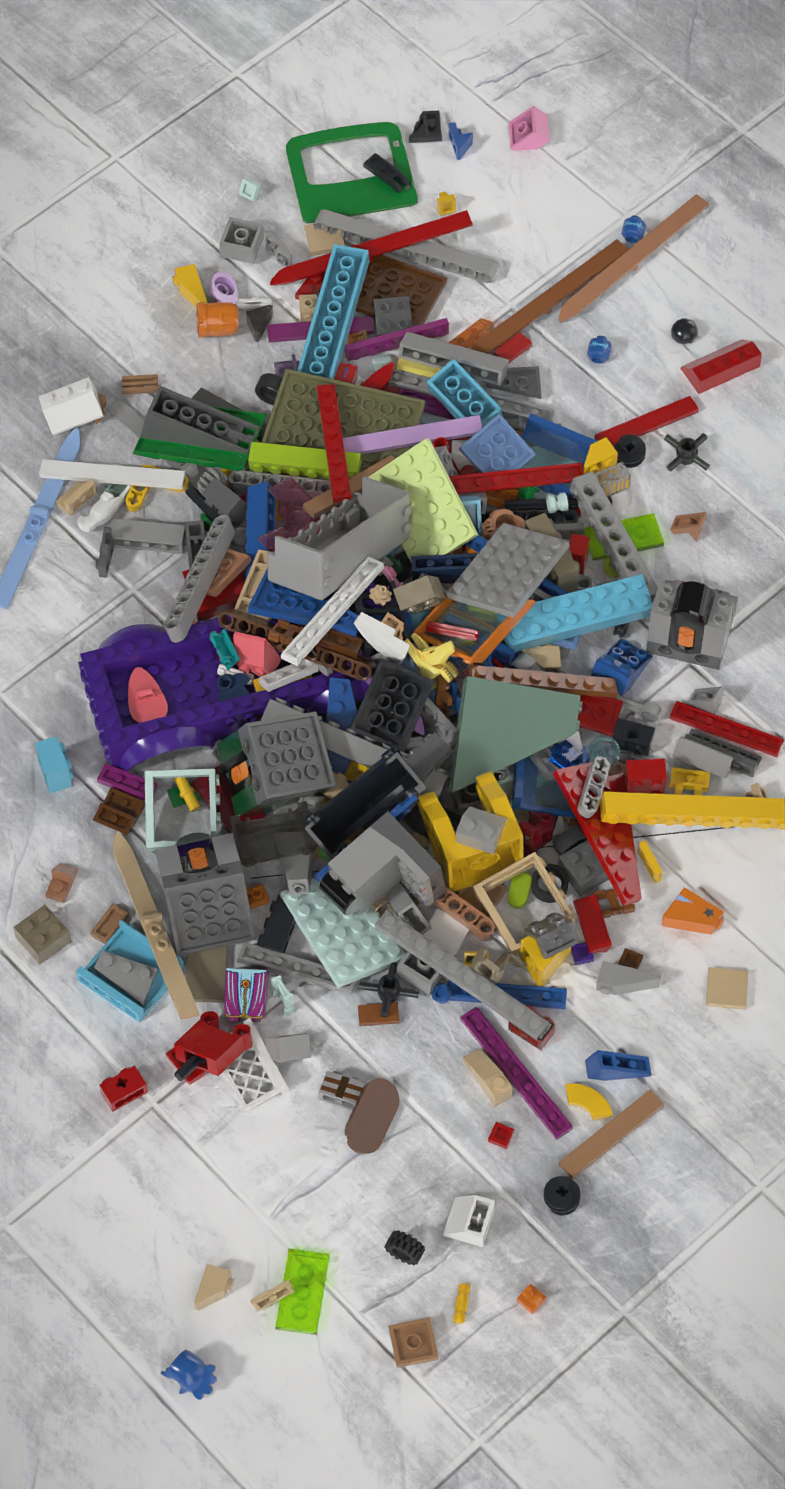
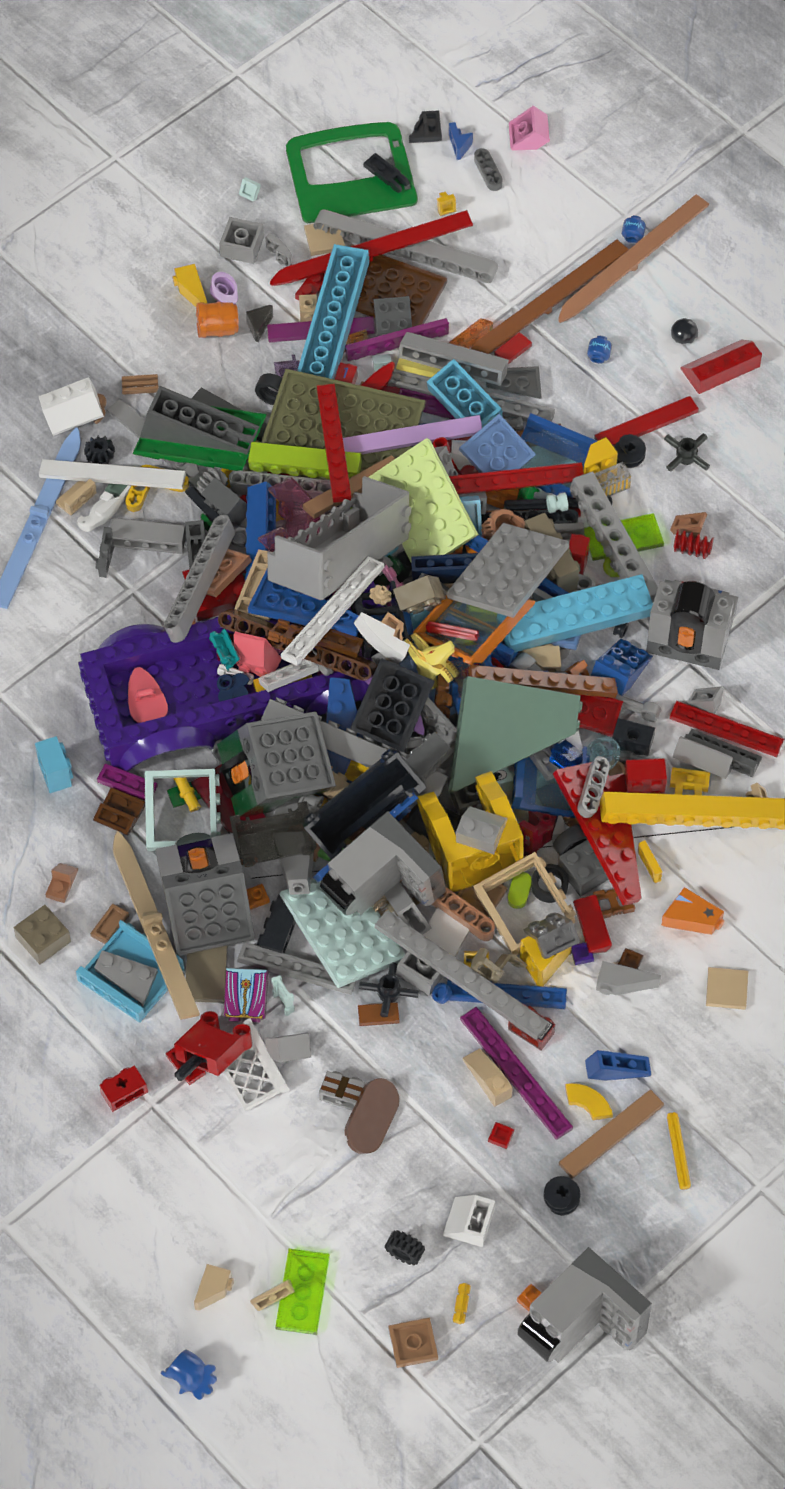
white pin [236,296,272,311] -> none
none -> black gear [84,435,115,464]
none -> dark grey beam [474,148,503,191]
none -> light grey piece [517,1247,652,1363]
none -> orange tile [564,660,590,676]
none -> yellow axle [667,1112,691,1190]
none -> red piece [673,530,714,559]

